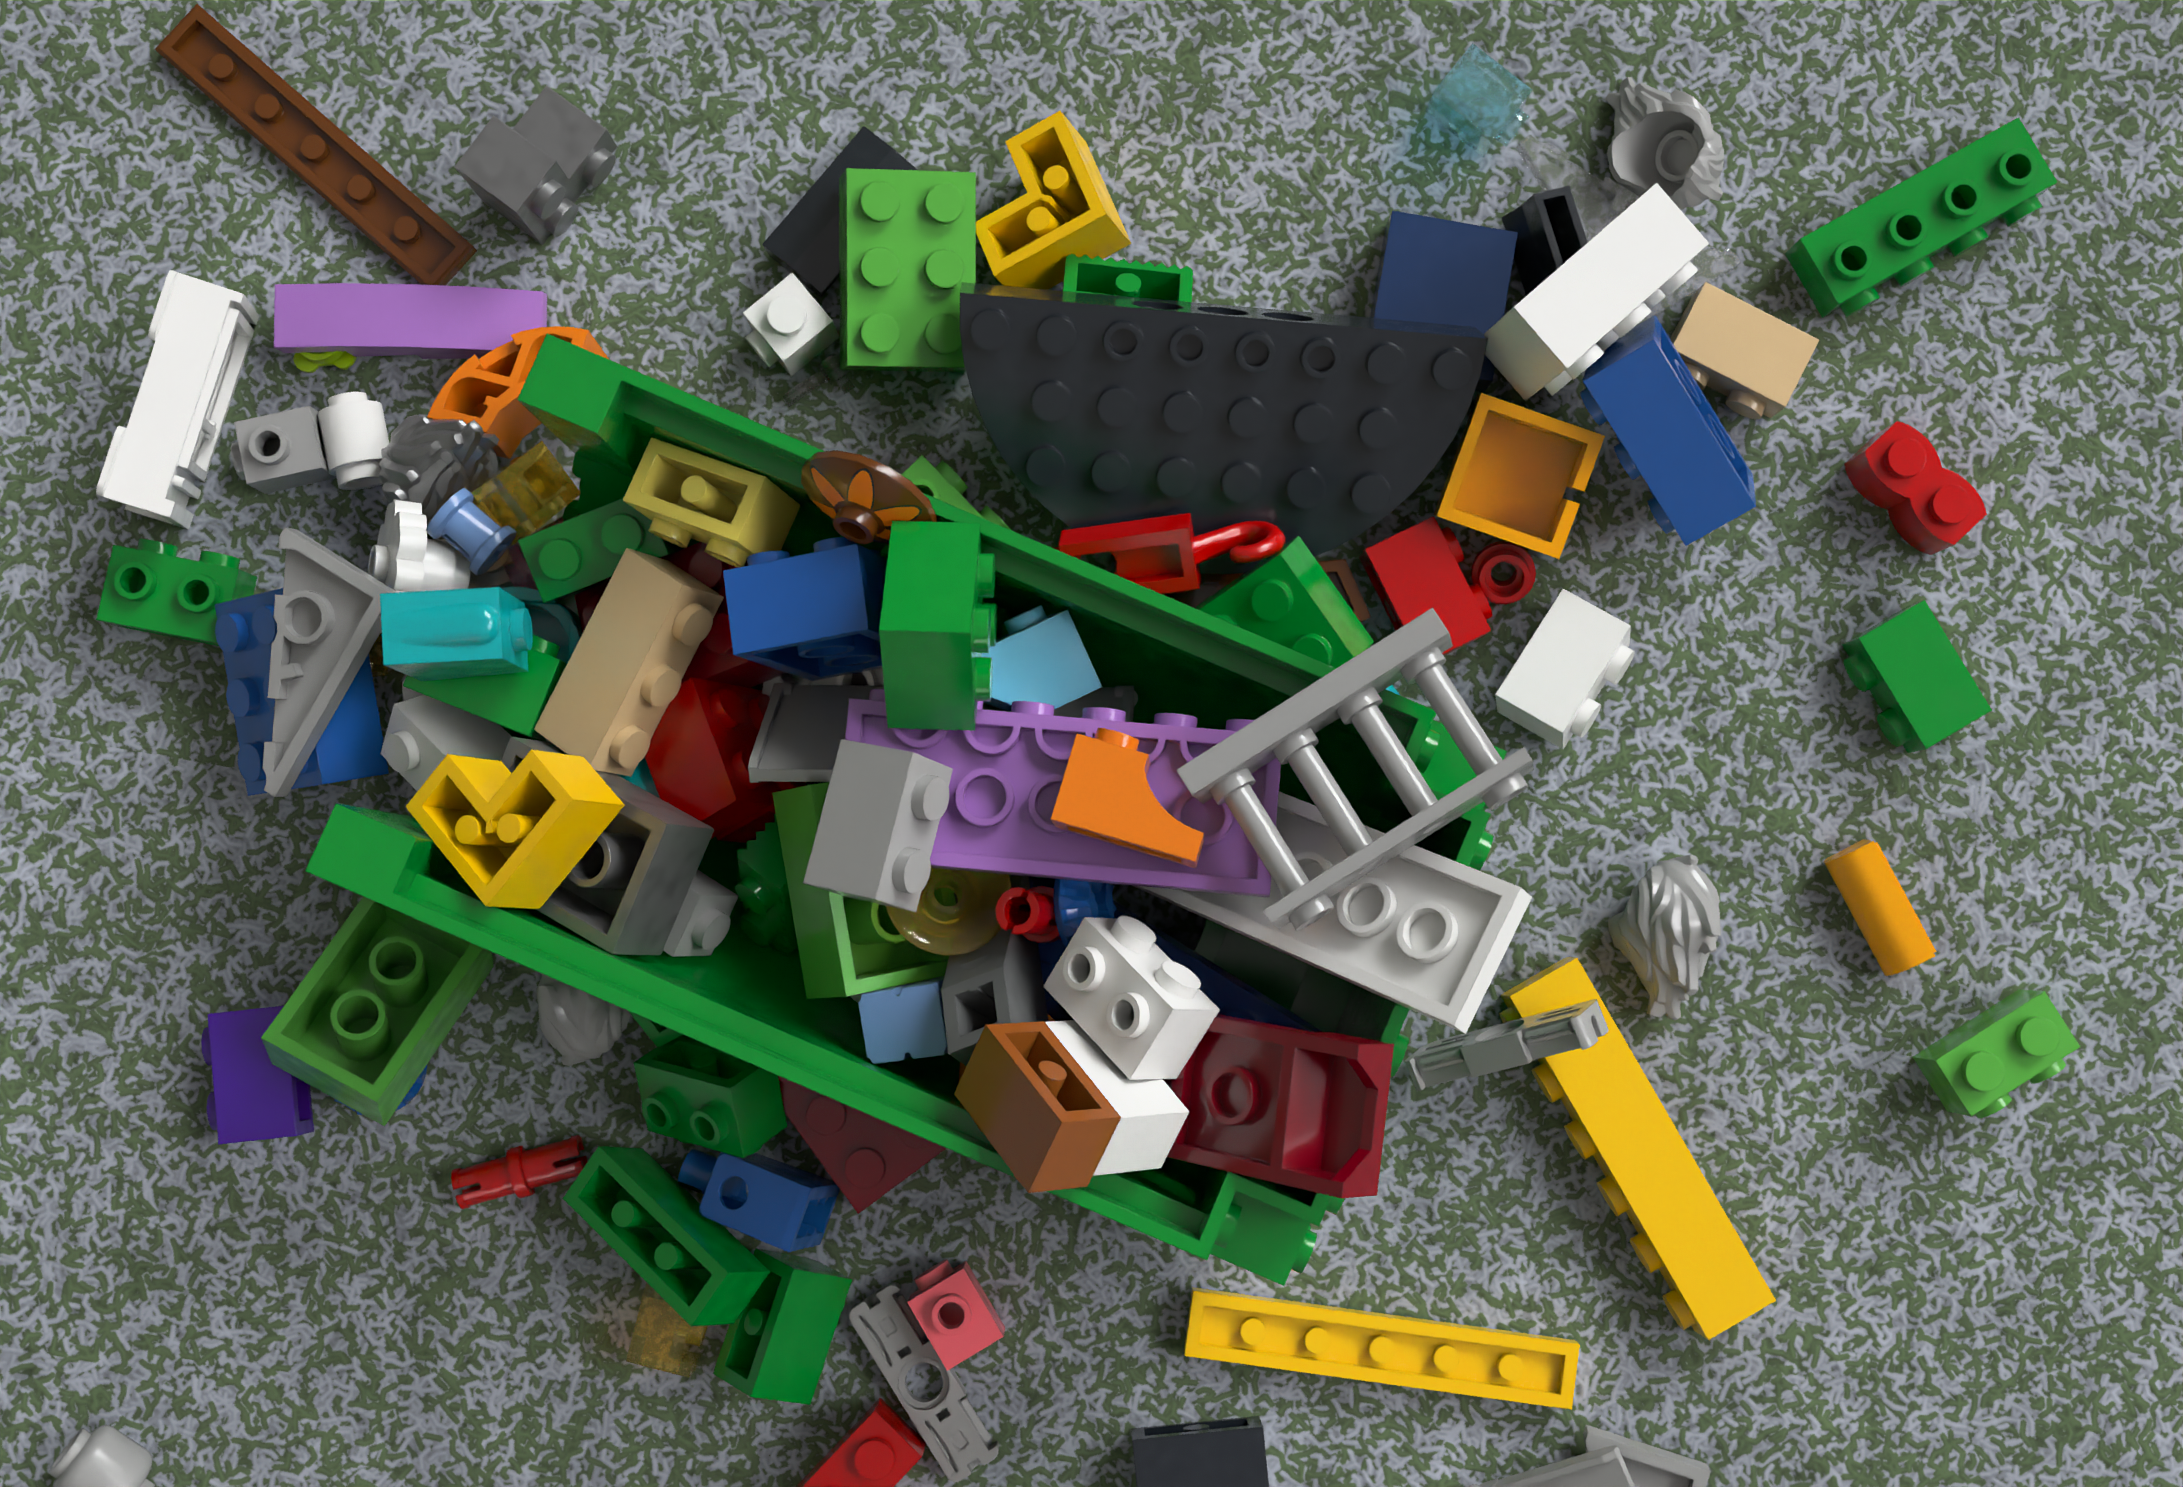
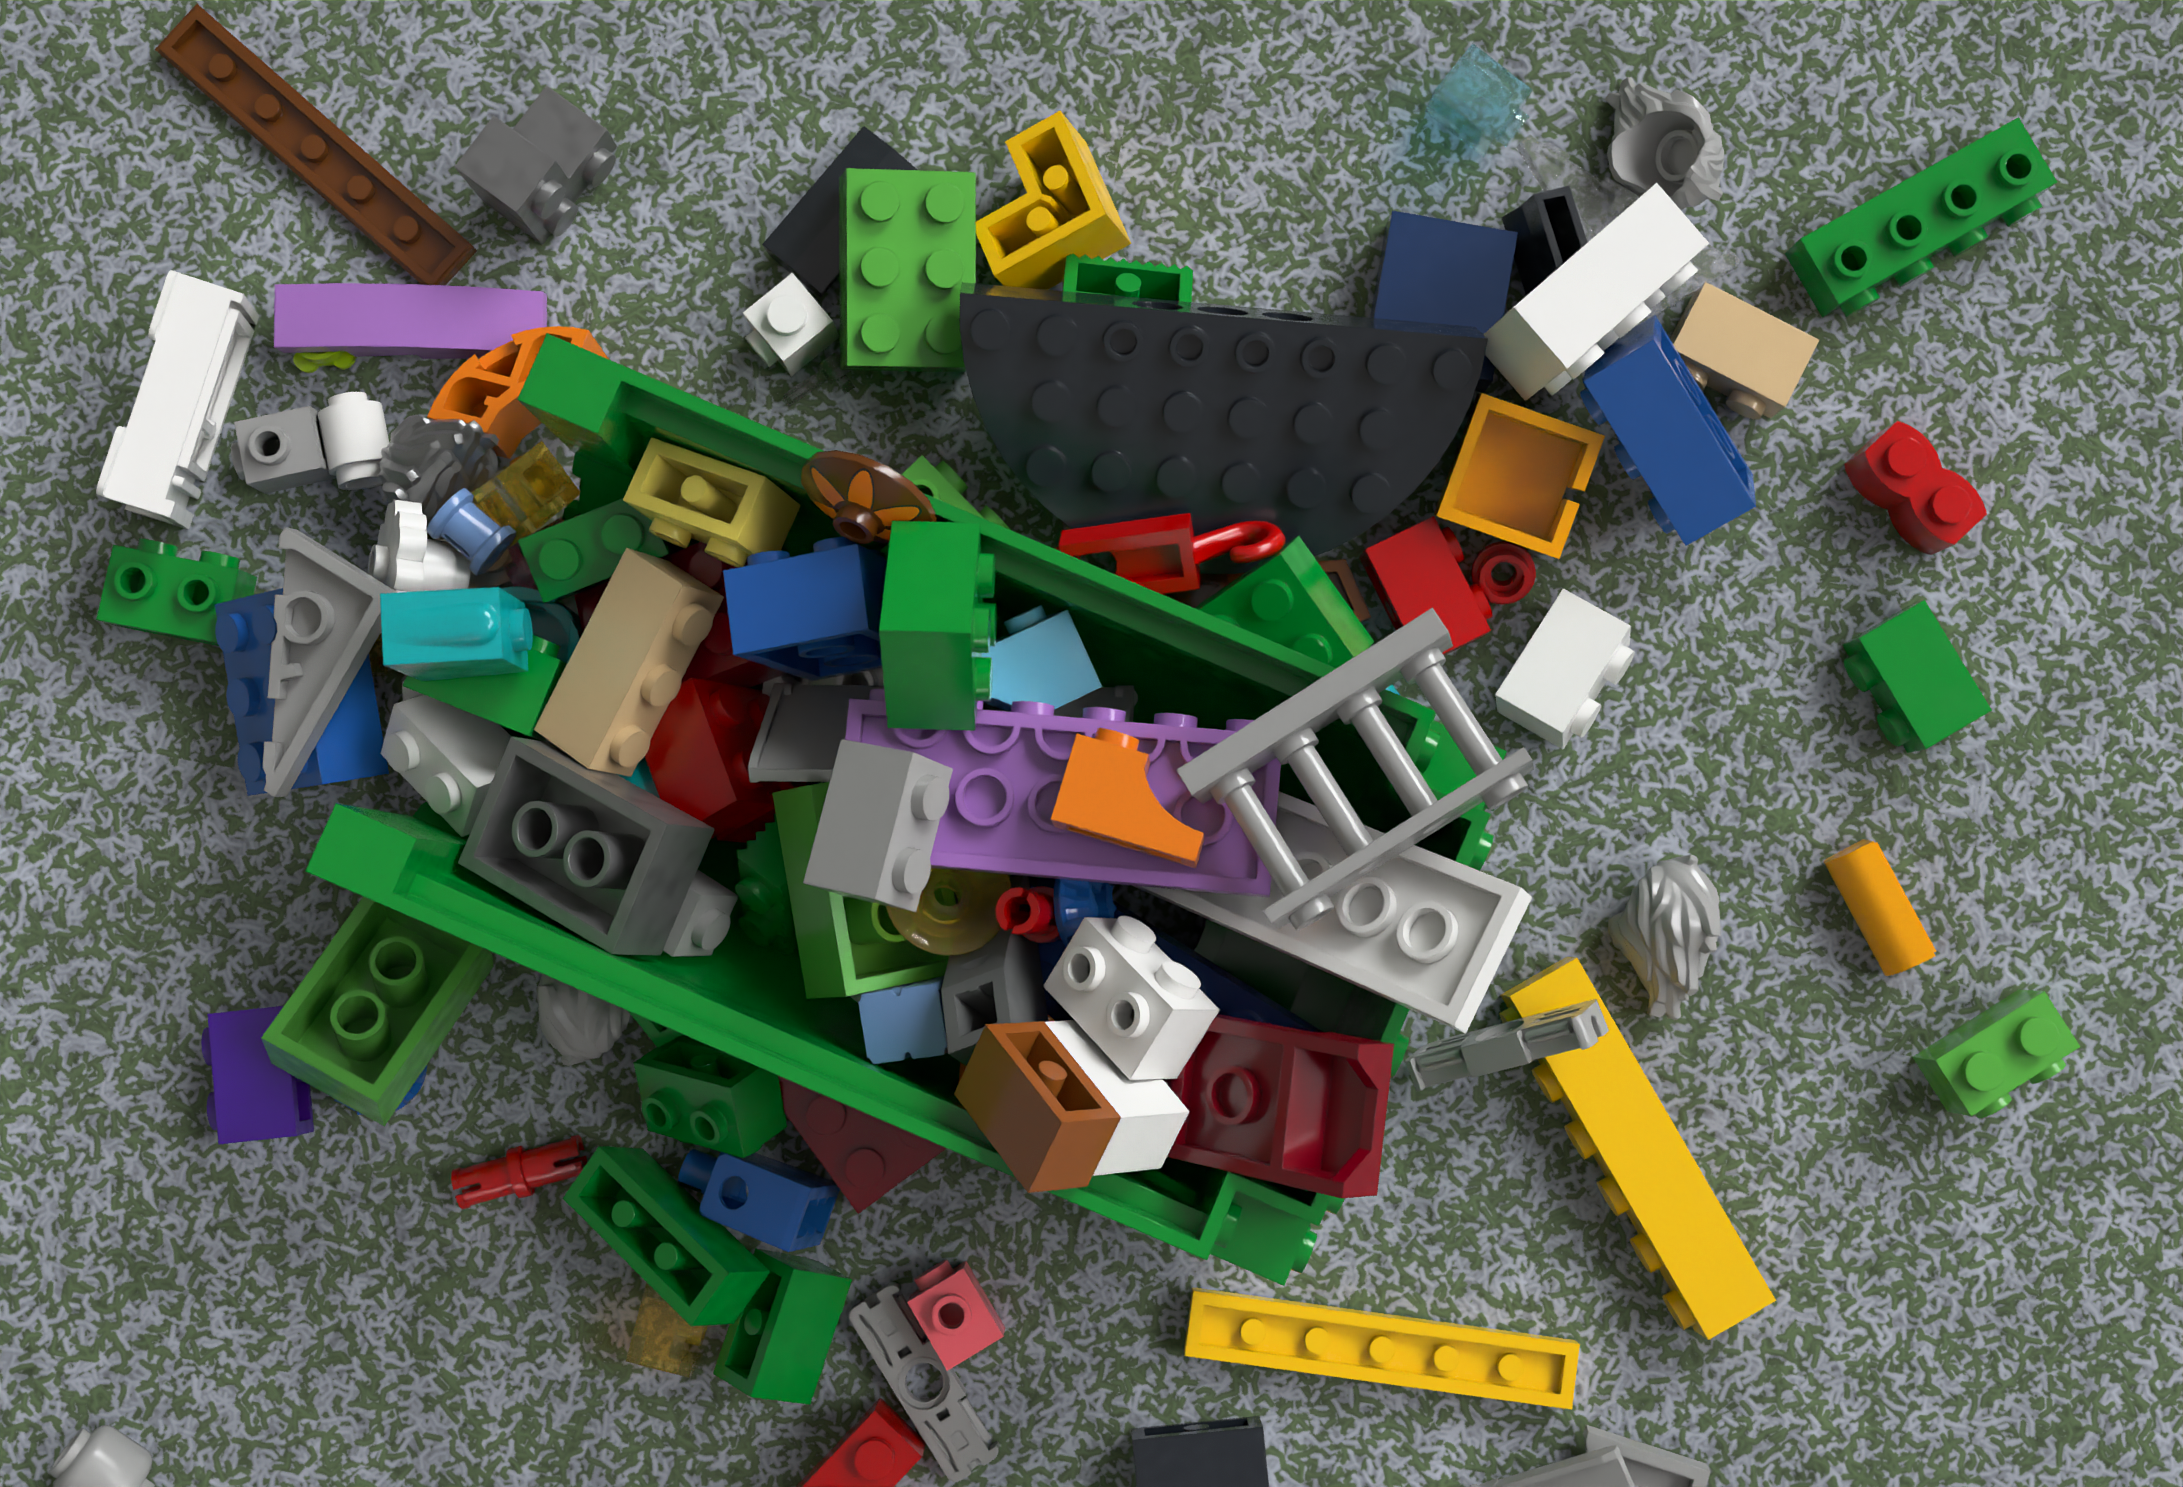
yellow brick [406,749,625,909] -> none

